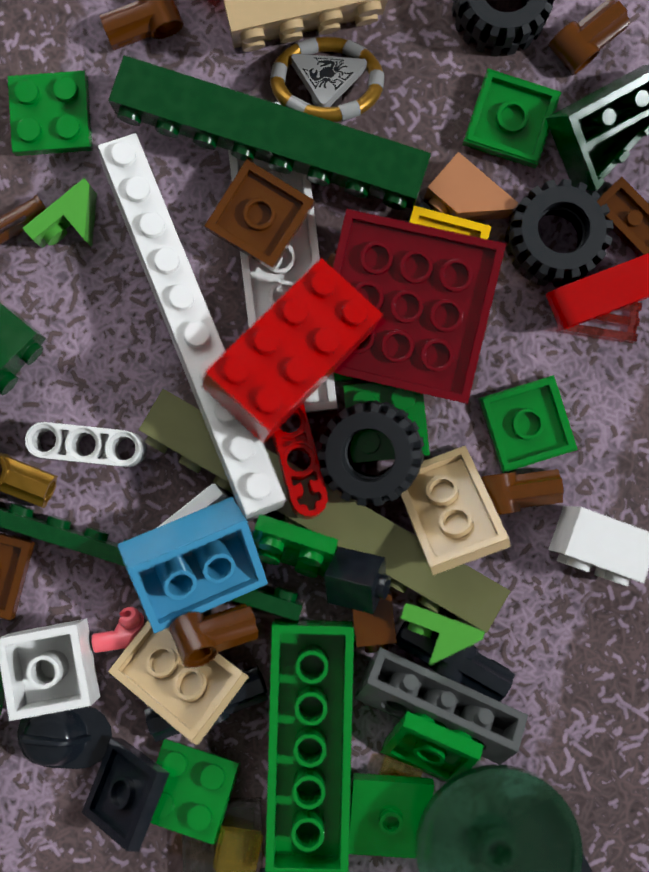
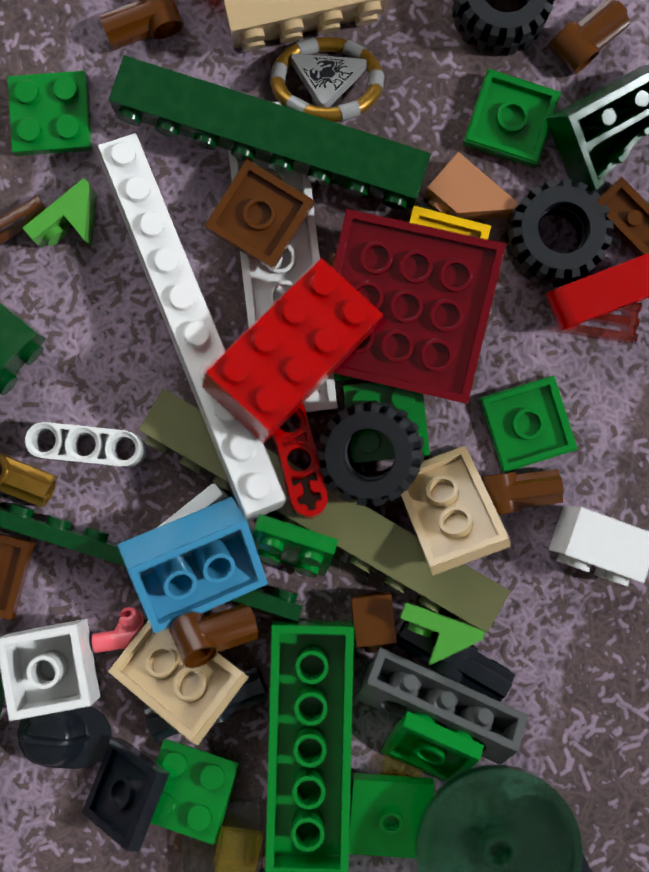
black brick [324,547,391,614] -> none

